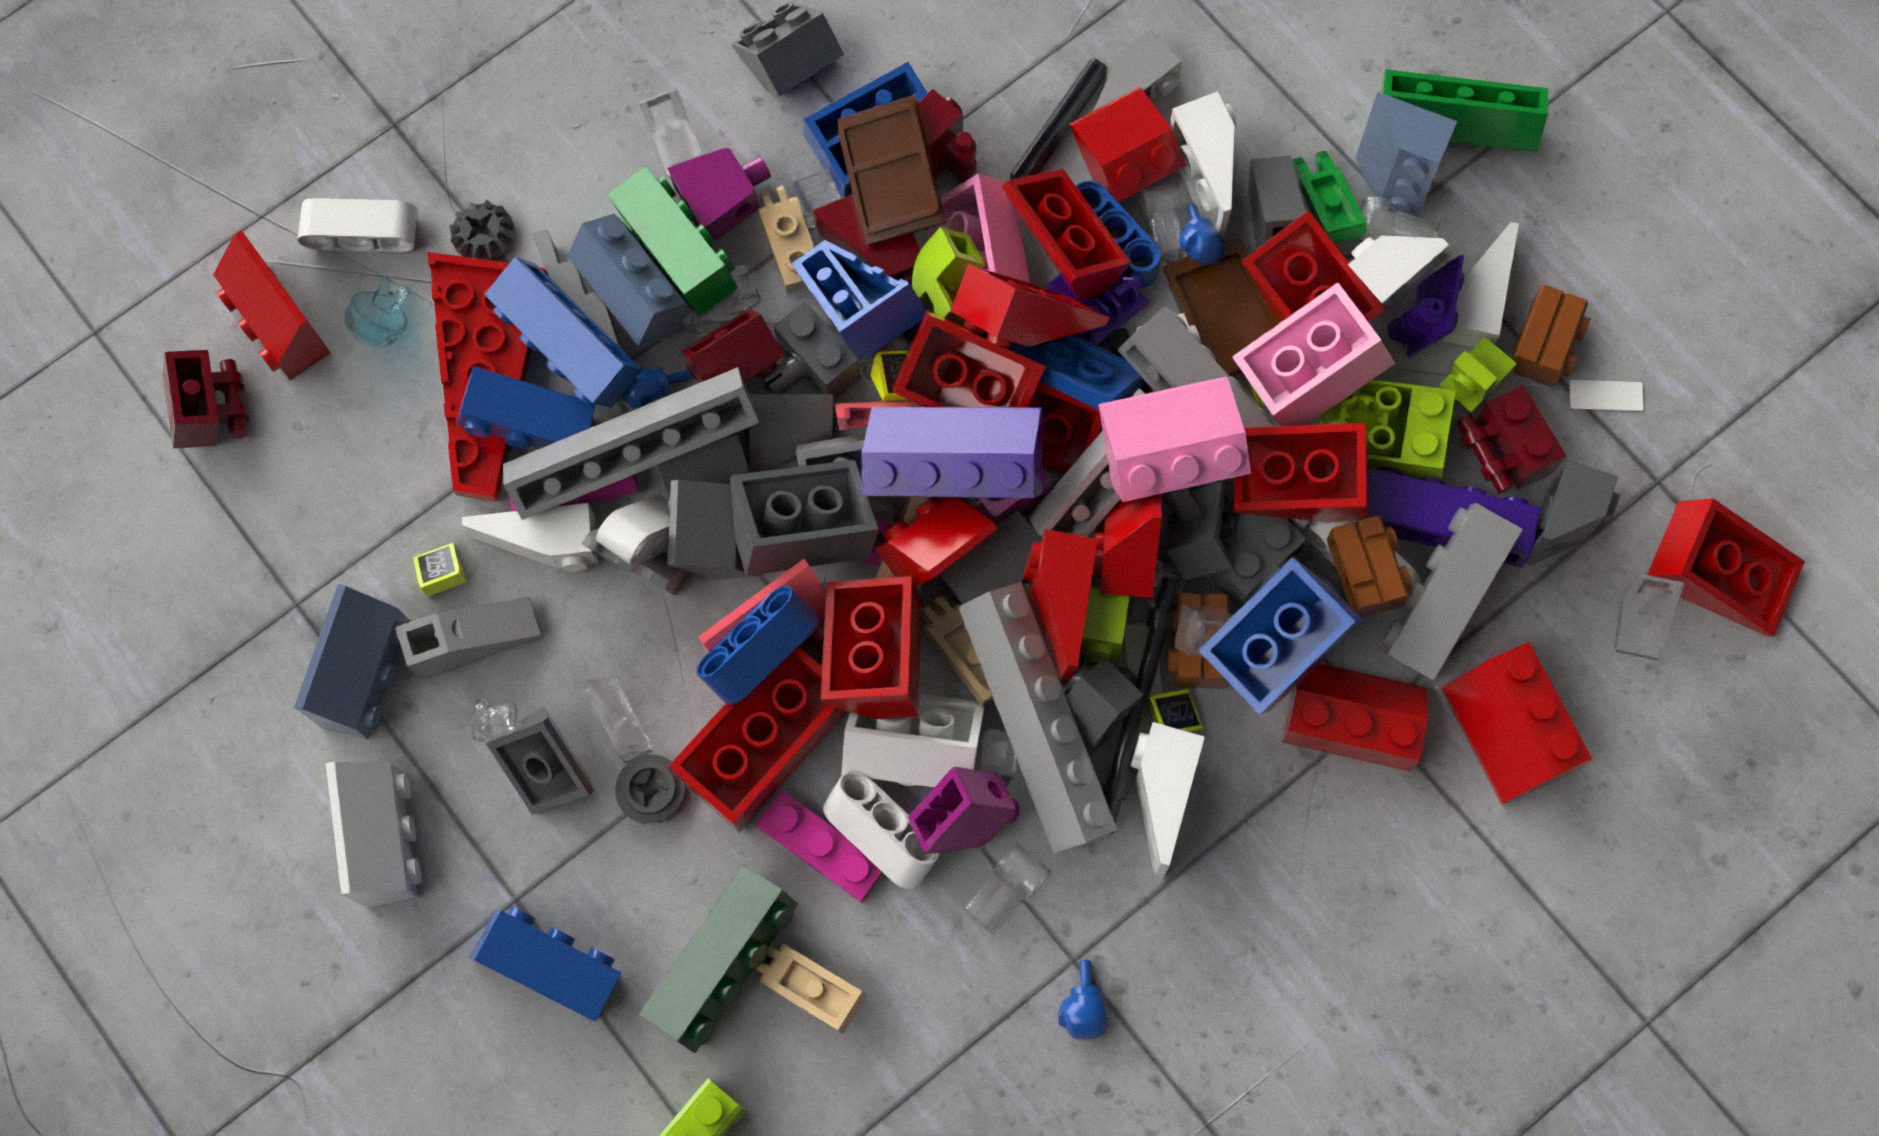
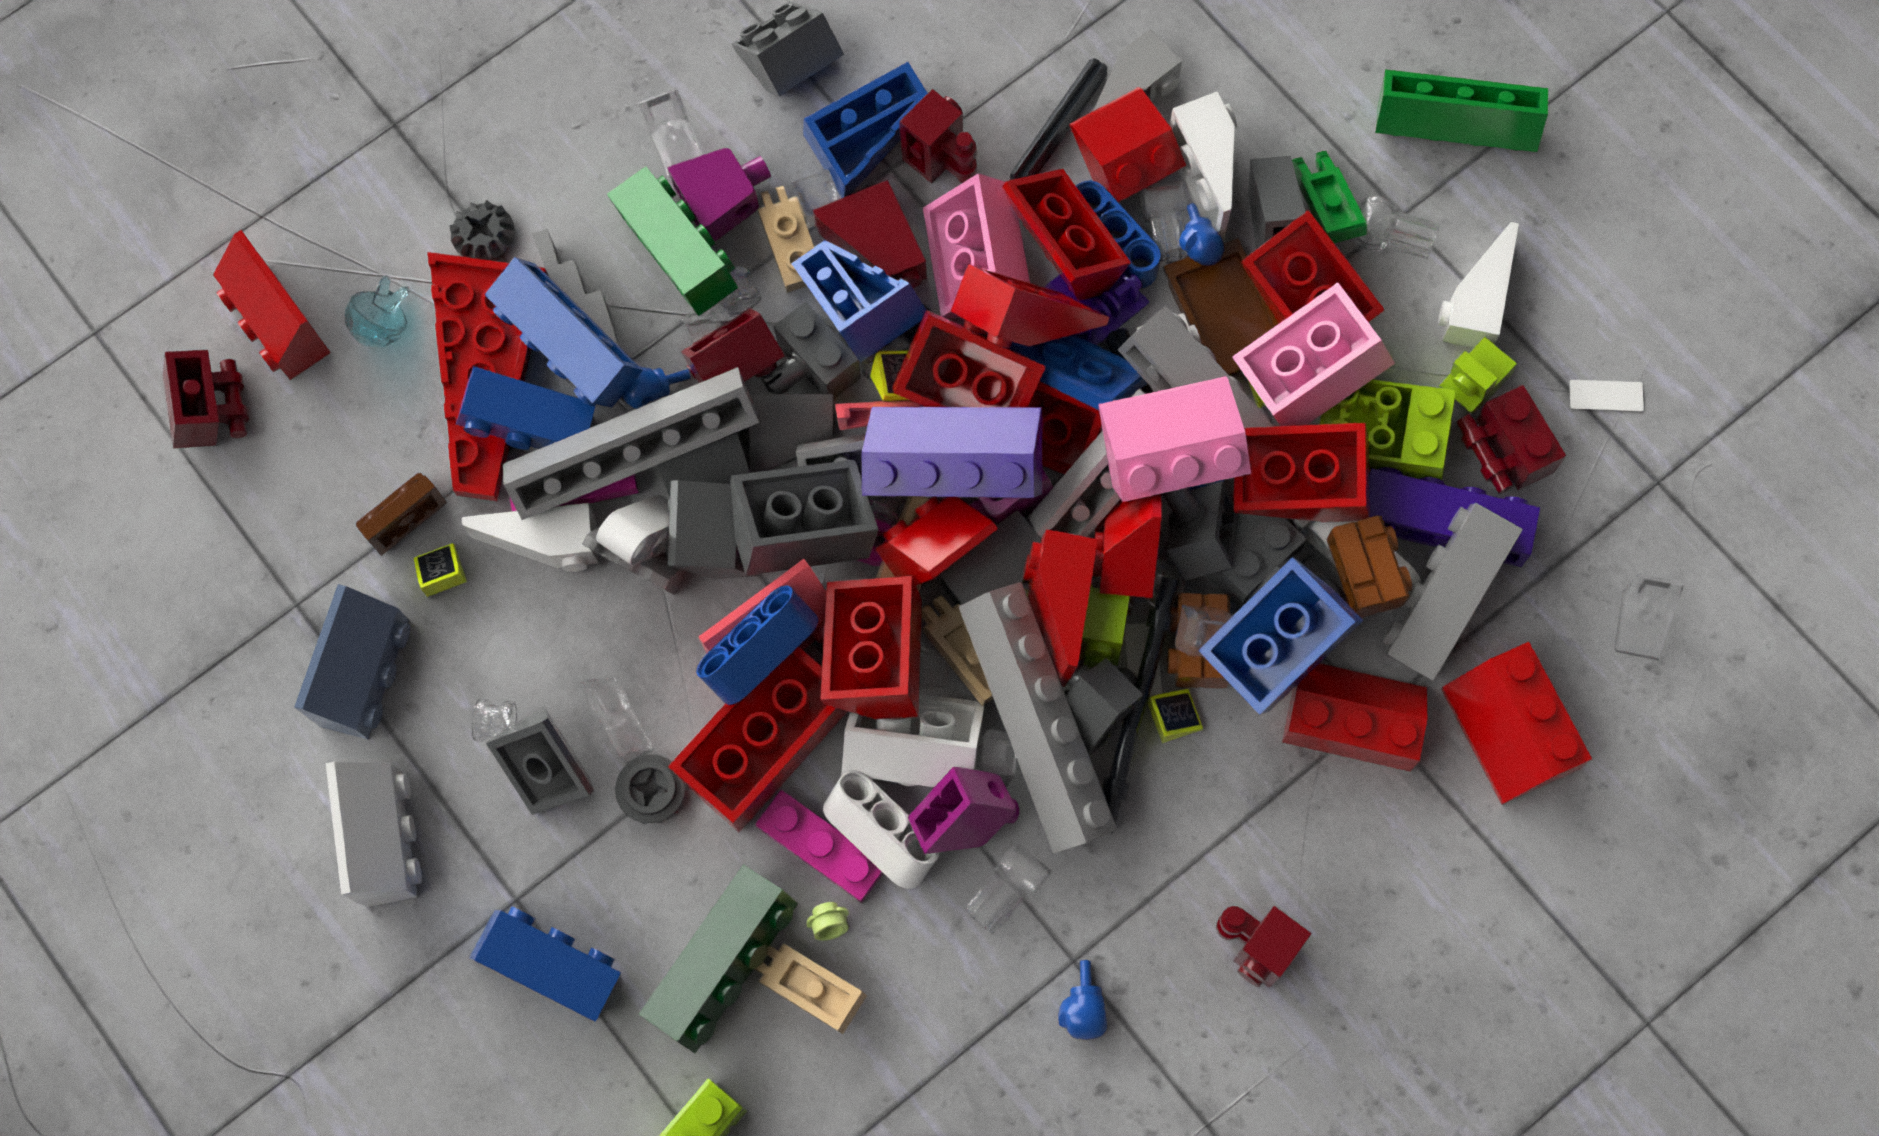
white beam [297,198,418,253] -> none
light grey slope [395,597,542,679] -> none
sand blue slope [568,214,703,346] -> none
reddish brown piece [837,95,946,246] -> none
lime brick [912,227,985,326] -> none
white slope [1131,722,1205,880] -> none
white slope [1348,235,1456,307] -> none
sand blue slope [1355,92,1457,220] -> none
dark purple hinge [1388,255,1464,358] -> none
dark orange brick [1511,285,1591,387] -> none
dark grey slope [1525,460,1620,566] -> none
red slope [1646,498,1805,637] -> none
none -> reddish brown bracket [356,473,447,556]
none -> yellowish green plate [806,902,849,941]
none -> dark red brick [1216,906,1312,988]

